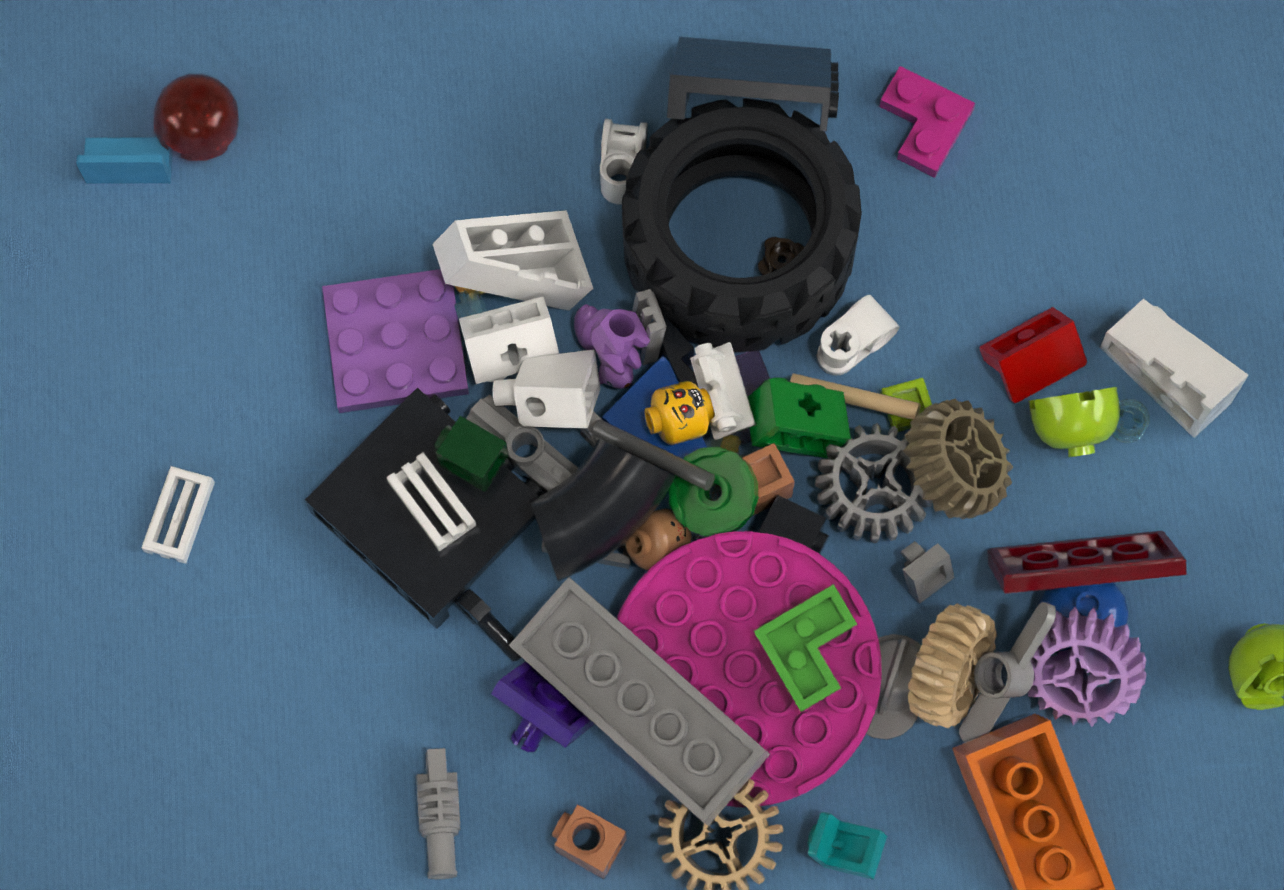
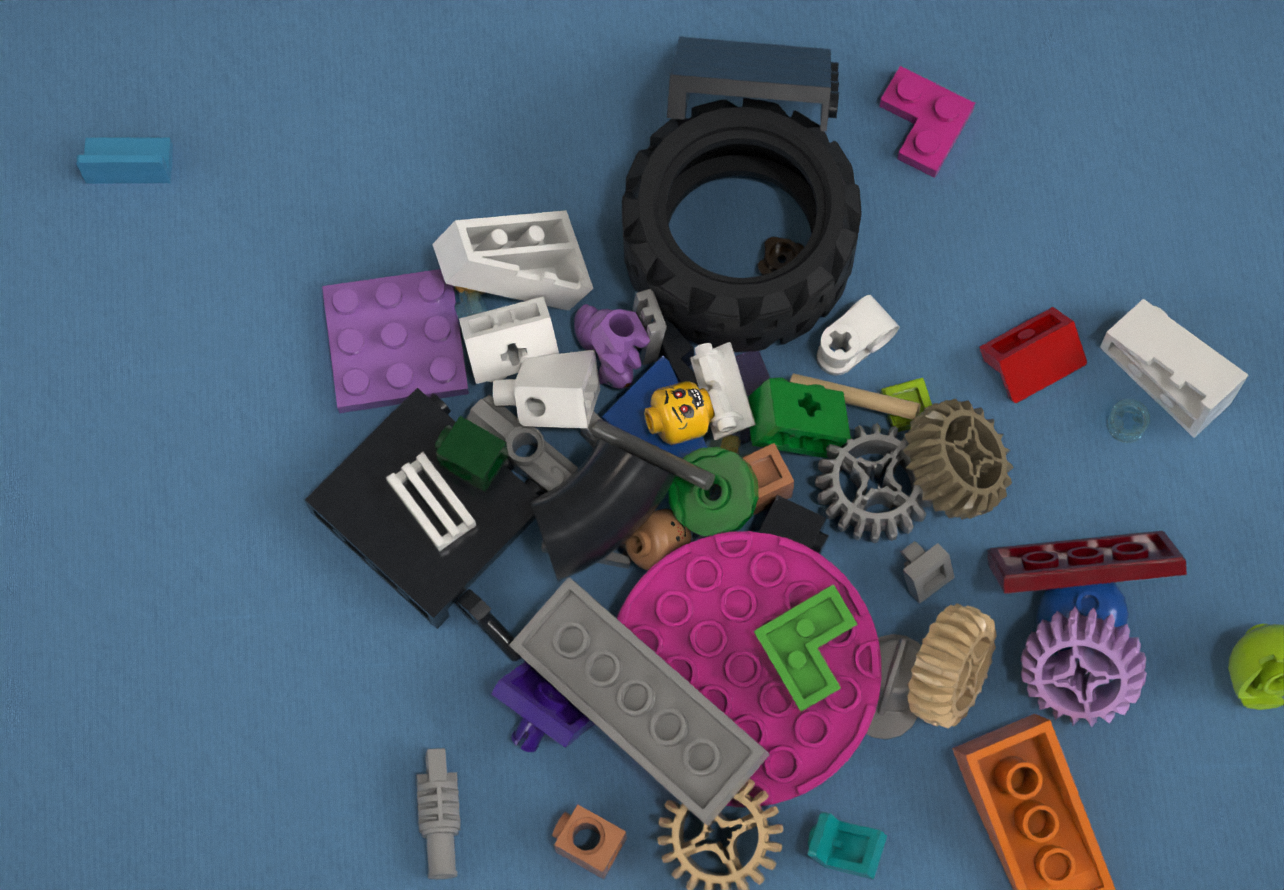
white tile [141,466,215,564] -> none
clear red cylinder [153,73,239,161] -> none
white piece [600,118,648,204] -> none
light grey piece [959,602,1056,743] -> none
lime cylinder [1028,387,1120,457] -> none

